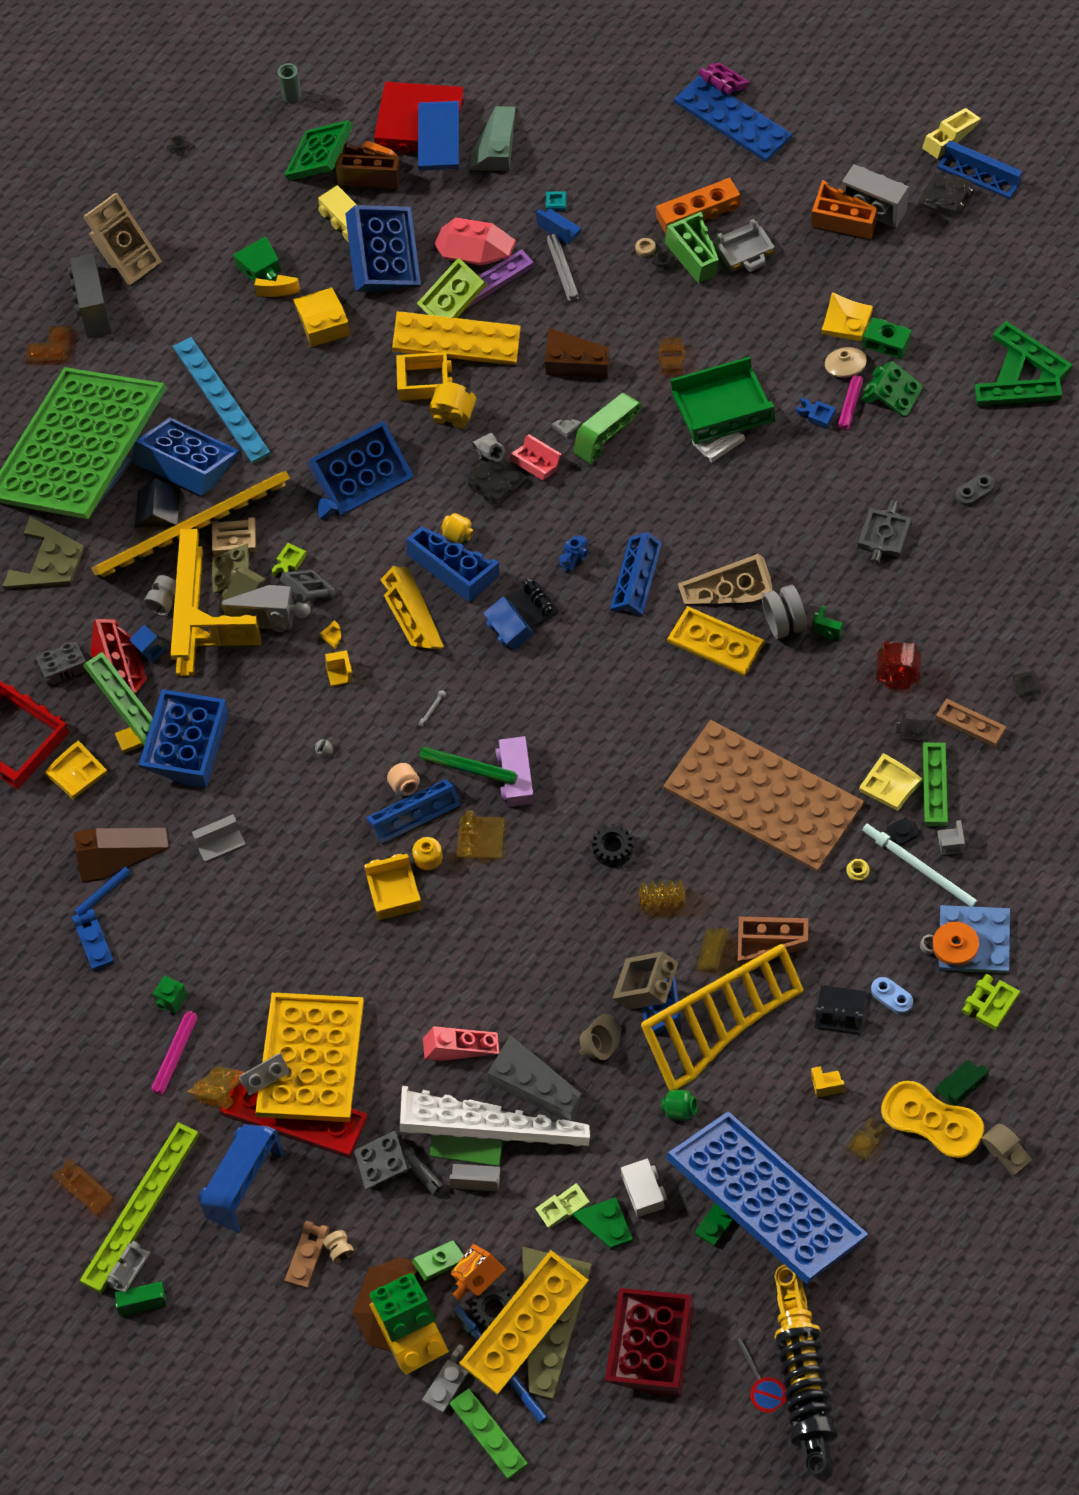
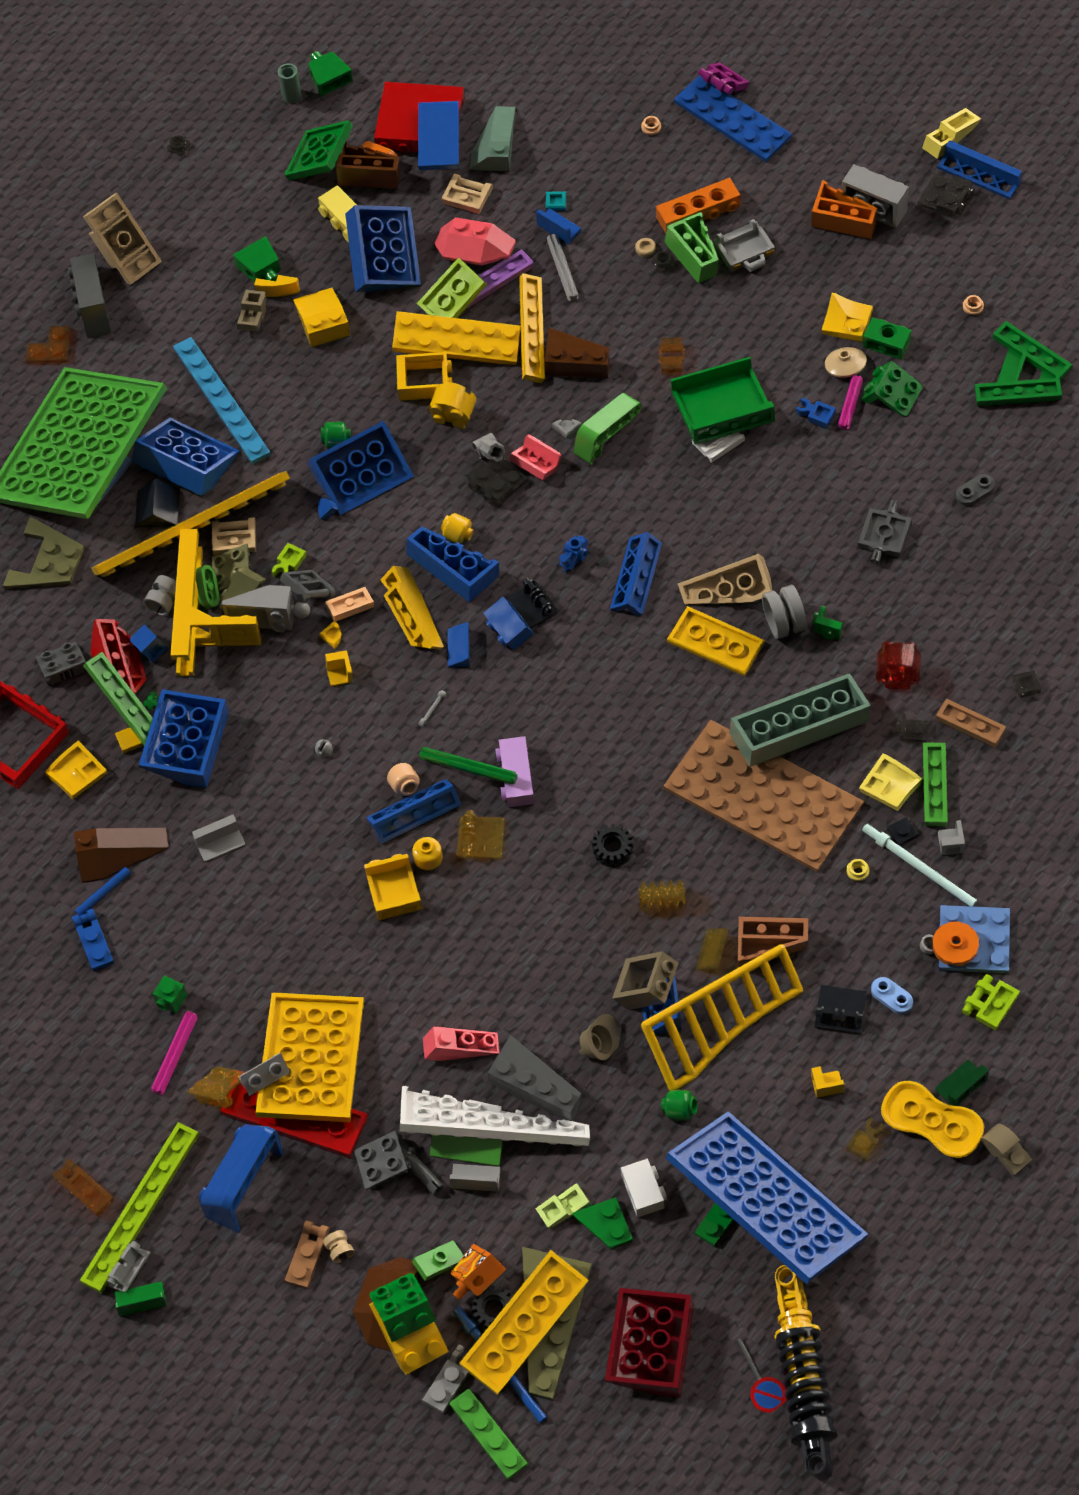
none -> green axle [144,691,160,711]
none -> bright green plate [196,565,220,609]
none -> dark tan brick [237,290,266,332]
none -> green torso [308,51,353,97]
none -> green head [321,422,351,449]
none -> light nougat plate [325,587,374,622]
none -> tan plate [441,174,493,214]
none -> blue slope [447,622,470,668]
none -> yellow plate [519,273,545,383]
none -> light nougat plate [641,116,661,135]
none -> sand green brick [729,673,871,767]
none -> light nougat plate [963,295,984,315]

